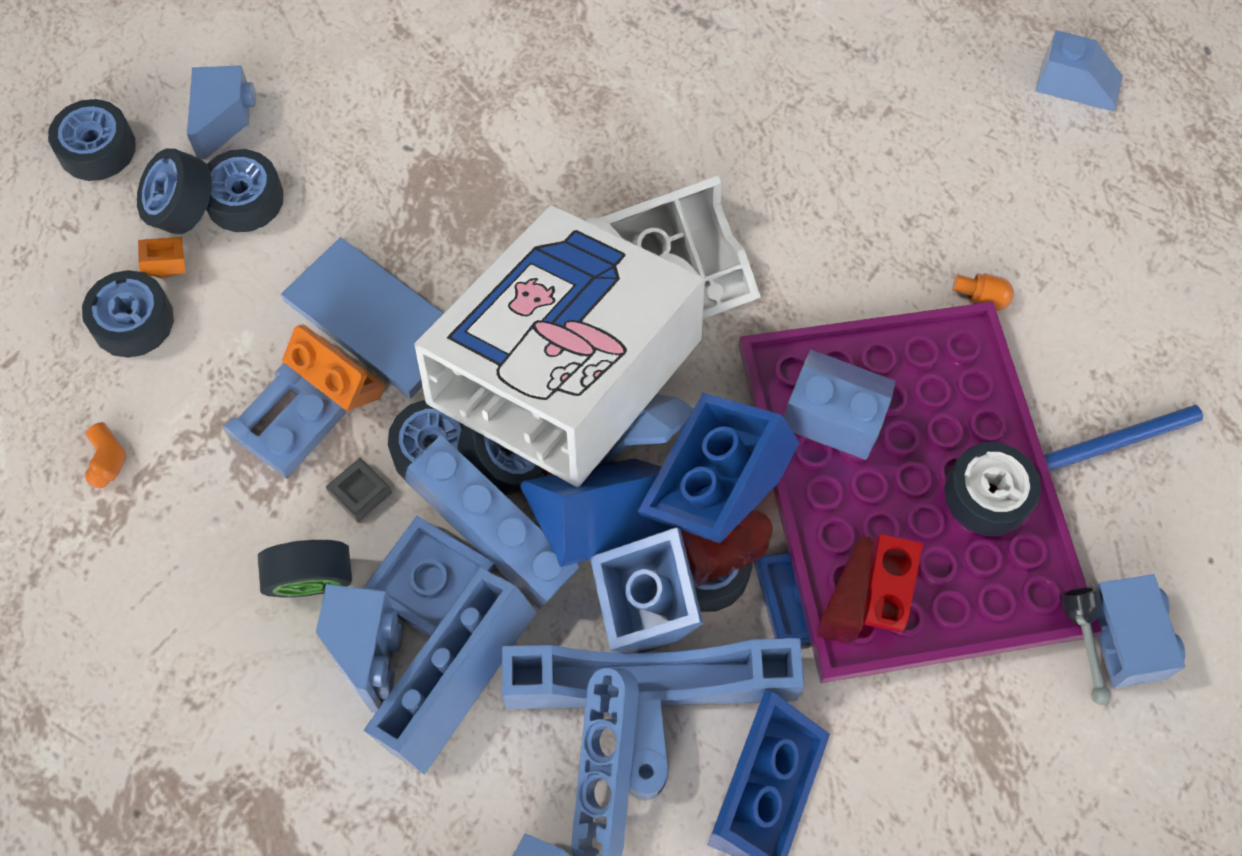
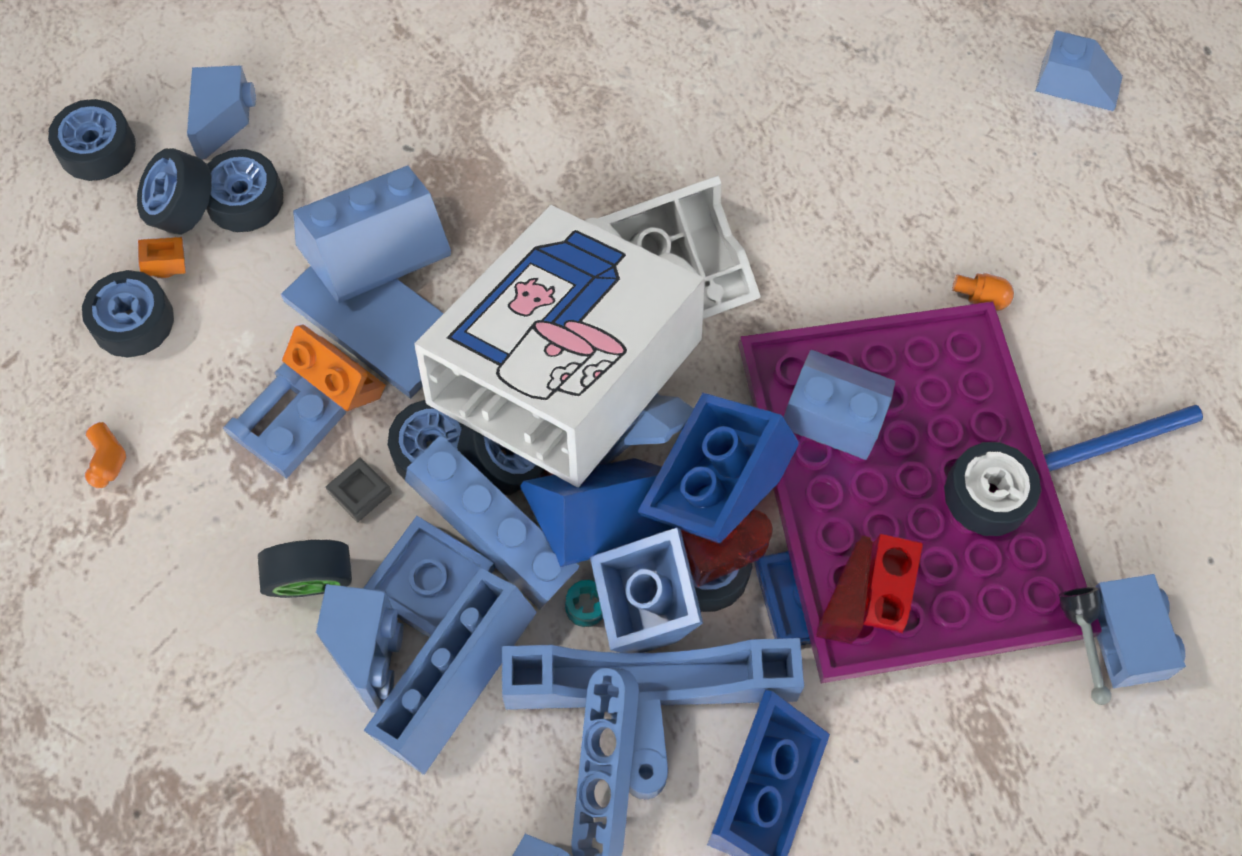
none -> medium blue slope [293,165,451,304]
none -> teal bush [565,580,603,627]

